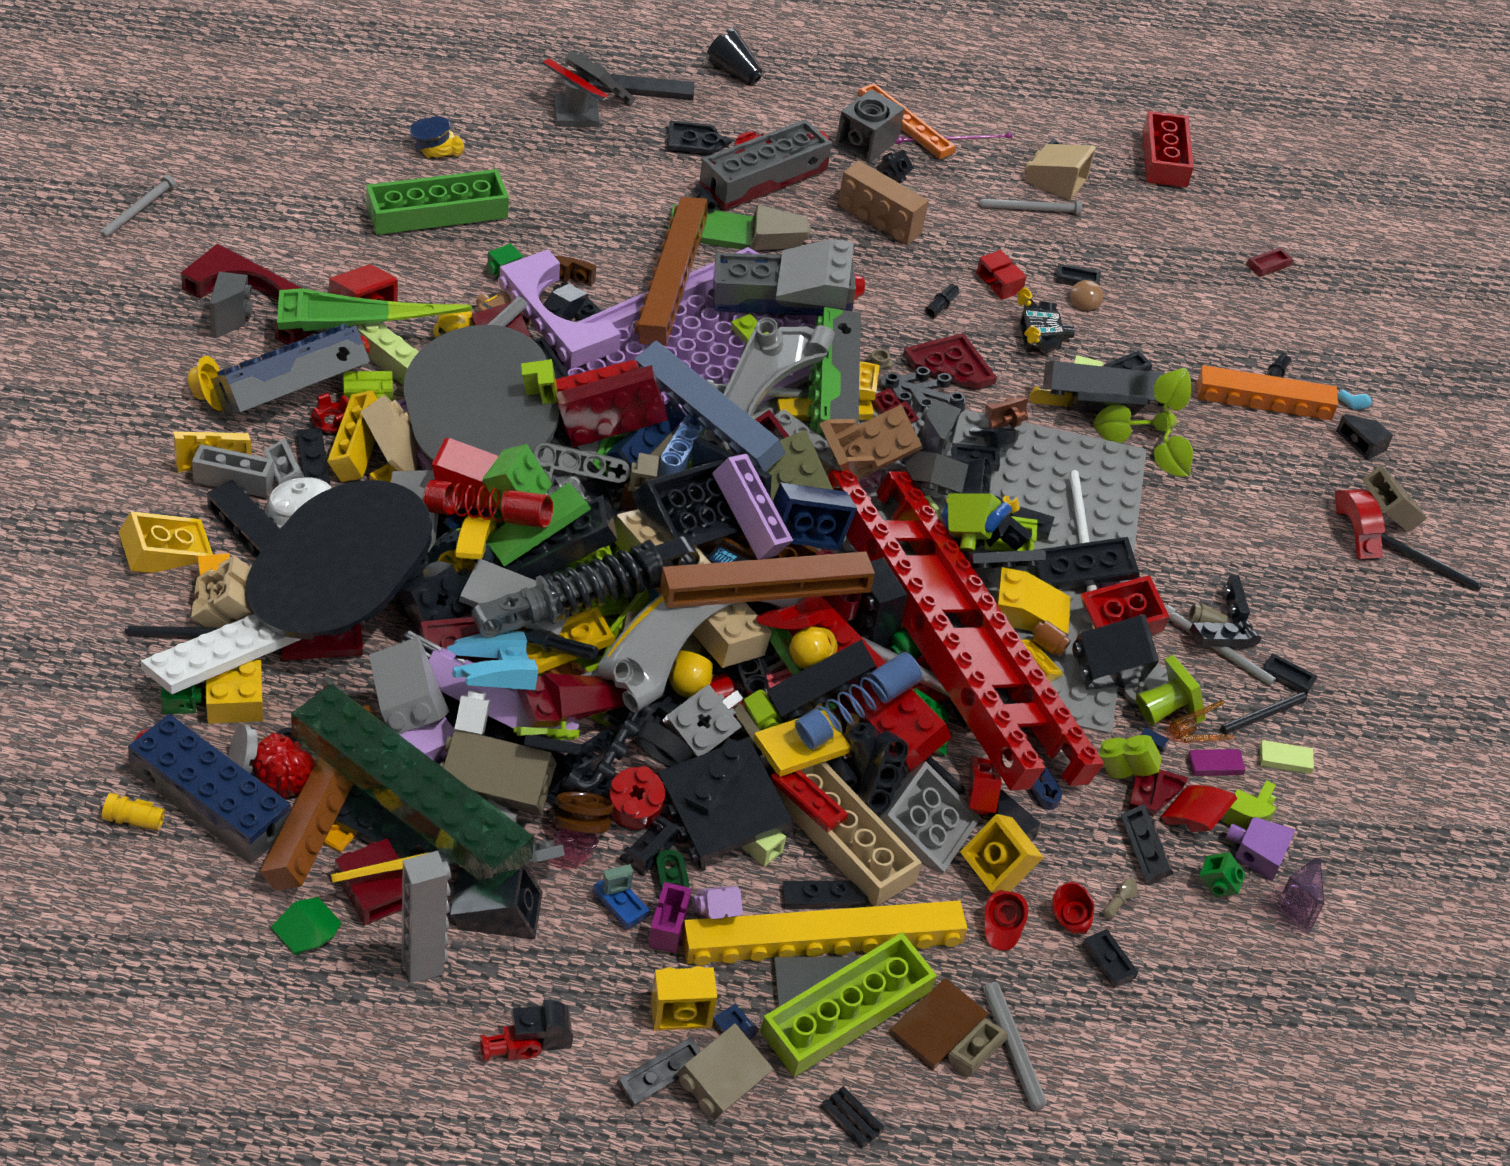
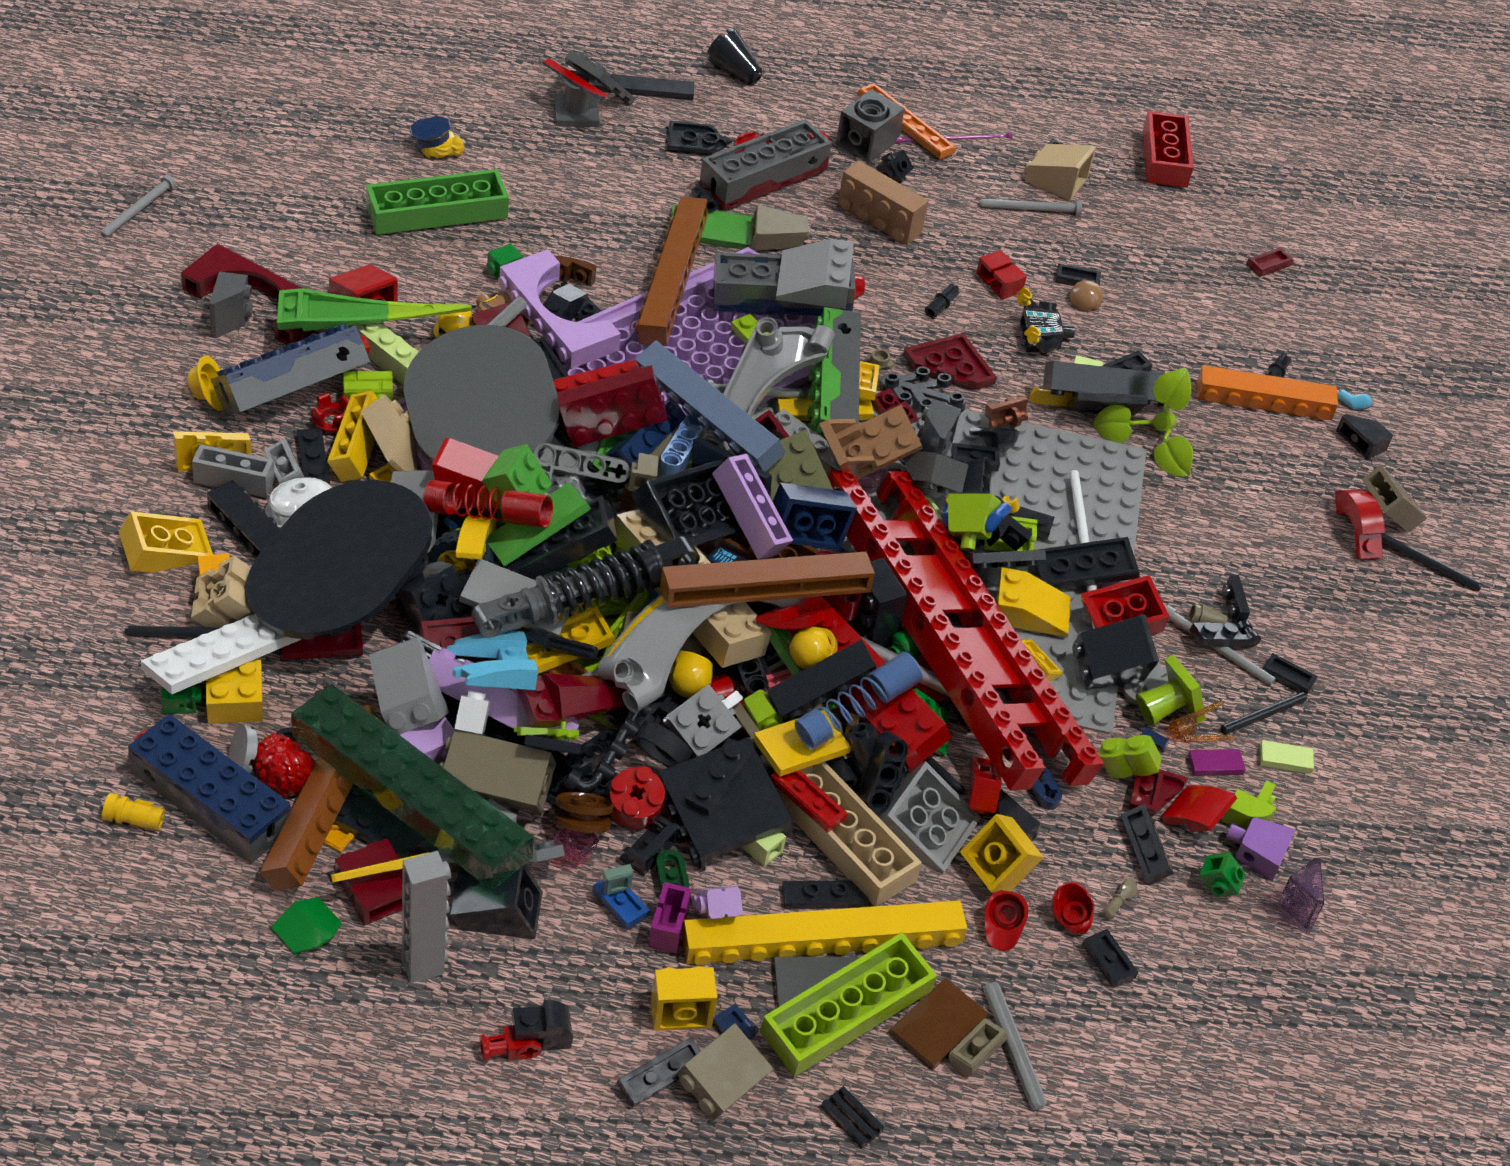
lime piece [521,359,558,405] -> none
dark orange brick [1032,620,1071,657] -> none

